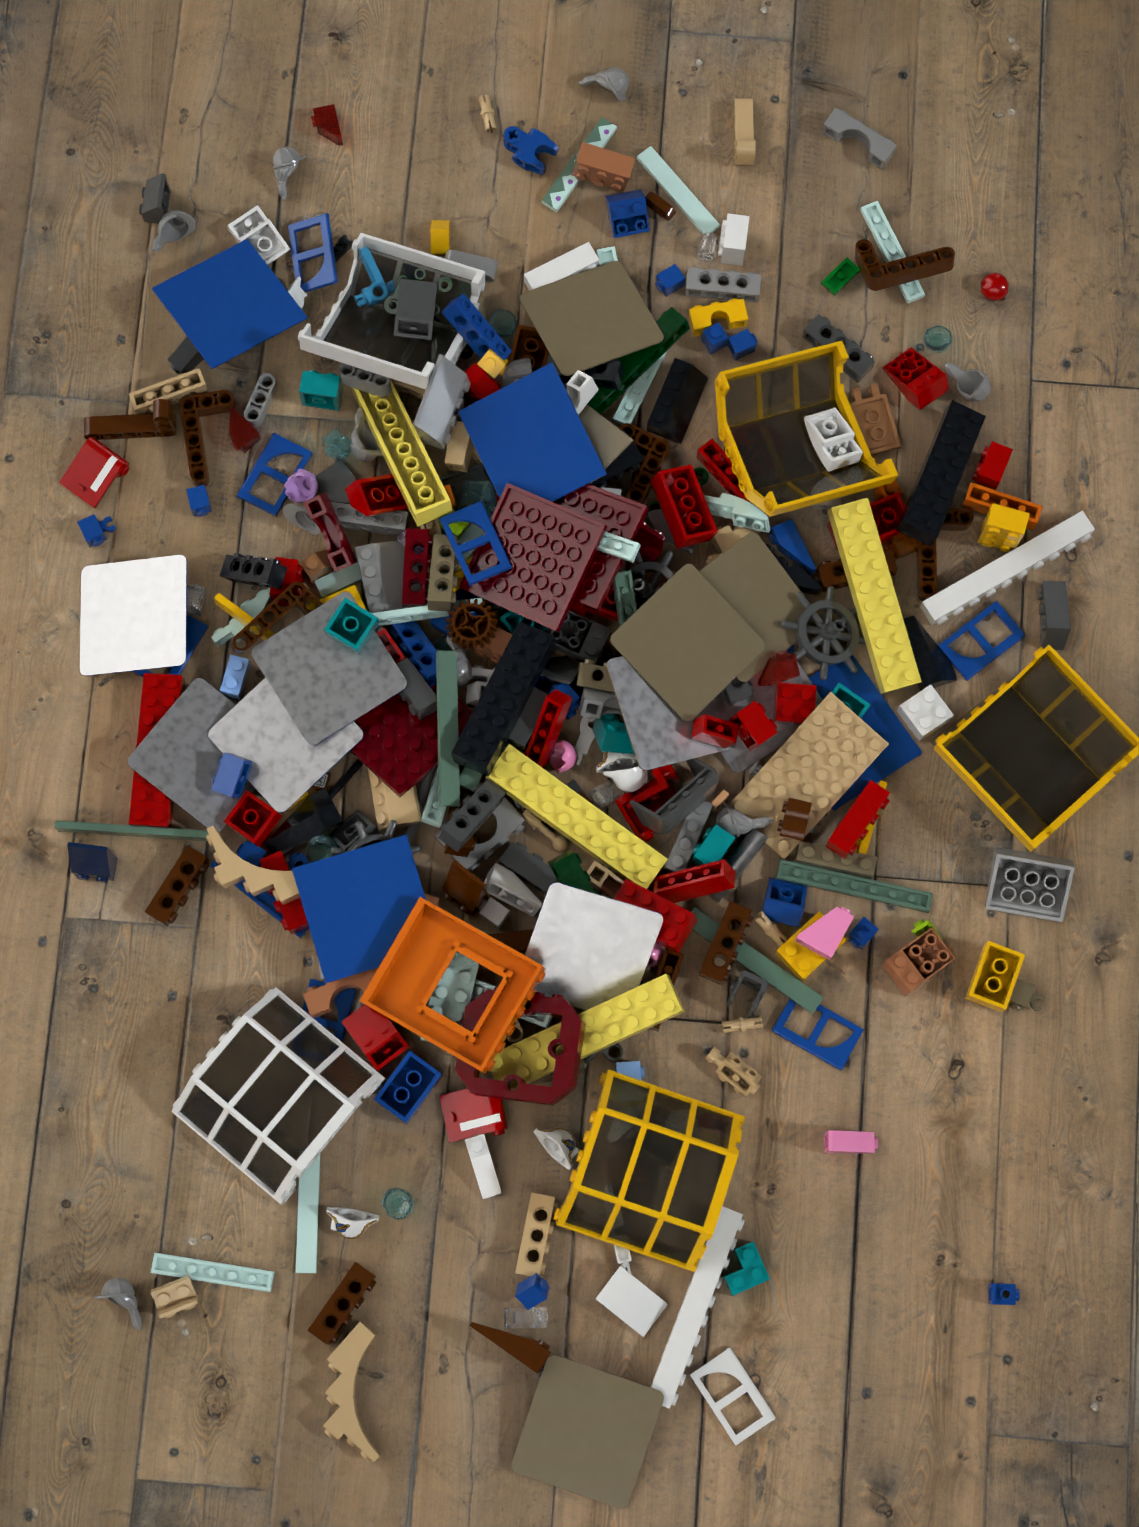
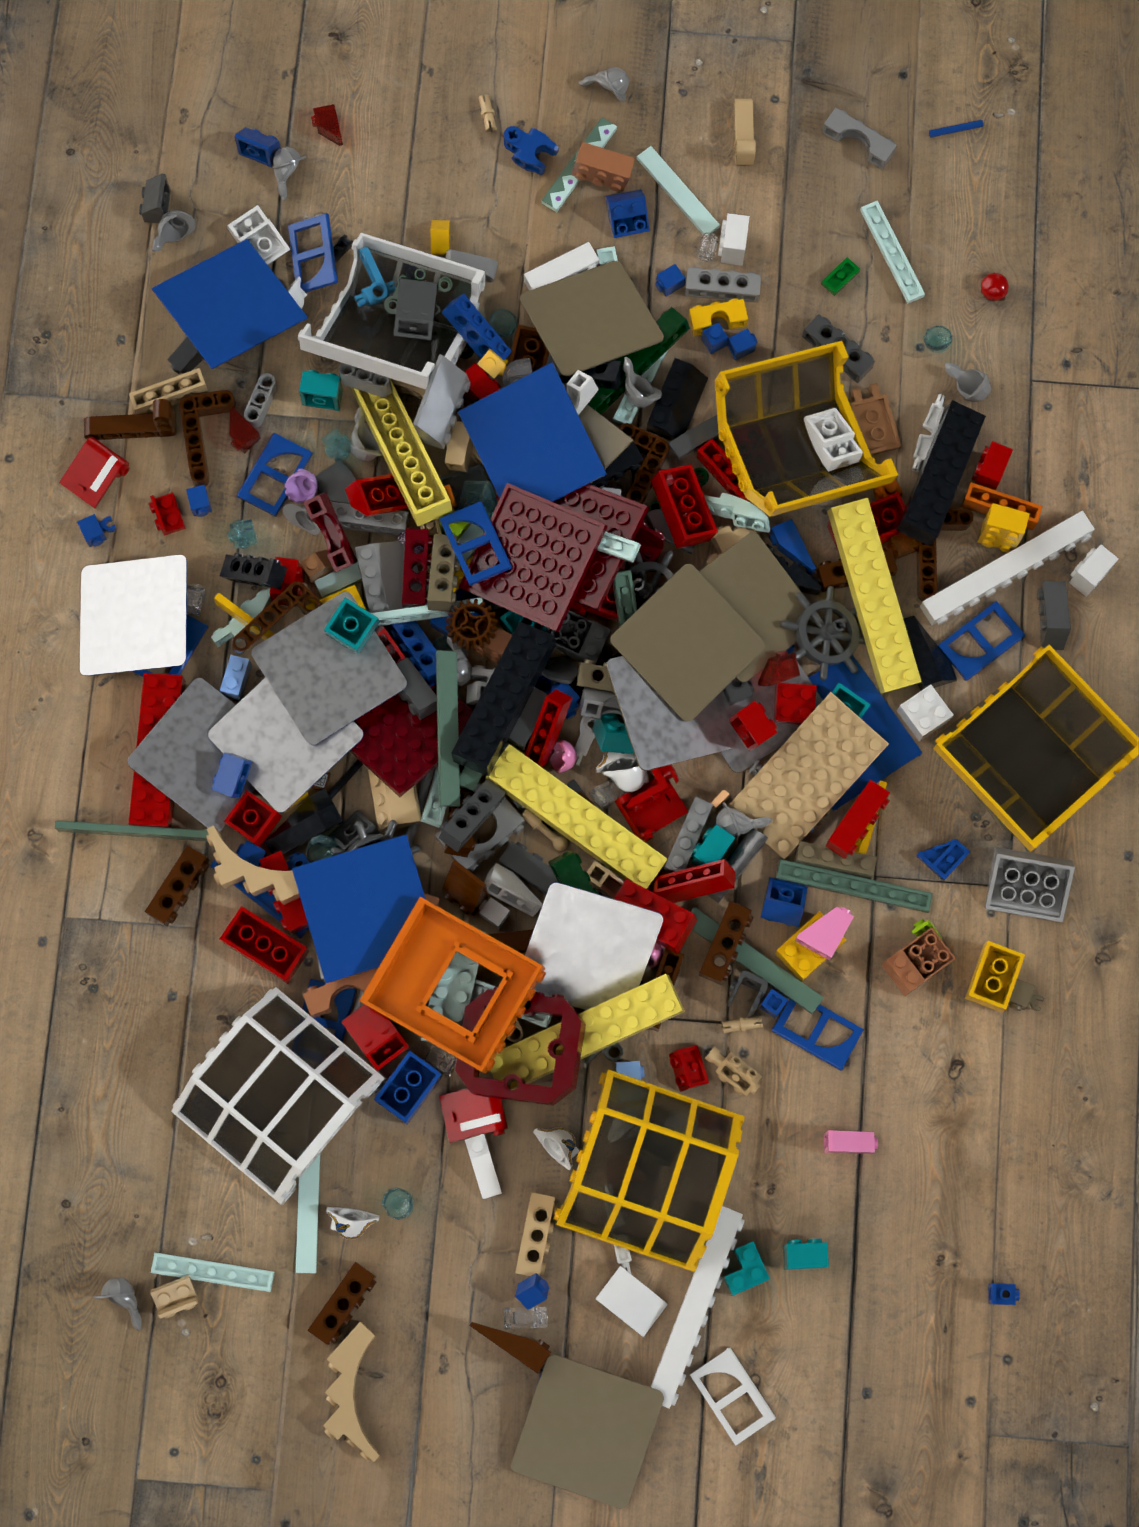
dark blue slope [67,842,118,883] -> none
dark grey windscreen [629,758,719,835] -> none
reddish brown beam [645,191,676,221] -> none
red brick [691,714,739,749] -> none
tan pin [753,911,787,946] -> none
reddish brown brick [777,798,812,841] -> none
blue brick [847,917,879,950] -> none
reddish brown beam [855,239,955,291] -> none
red slope [882,347,949,410] -> none
none -> red bracket [149,493,186,536]
none -> red brick [219,906,309,984]
none -> clear light blue brick [227,519,257,549]
none -> blue slope [234,127,281,167]
none -> clear slope [424,1045,457,1077]
none -> light grey piece [623,357,662,408]
none -> dark grey slope [669,409,739,460]
none -> red bracket [669,1045,709,1092]
none -> blue brick [759,989,788,1019]
none -> teal brick [783,1238,829,1270]
none -> white piece [912,394,945,472]
none -> blue wing [916,839,970,881]
none -> blue bar [929,120,983,138]
none -> white brick [1069,545,1118,597]

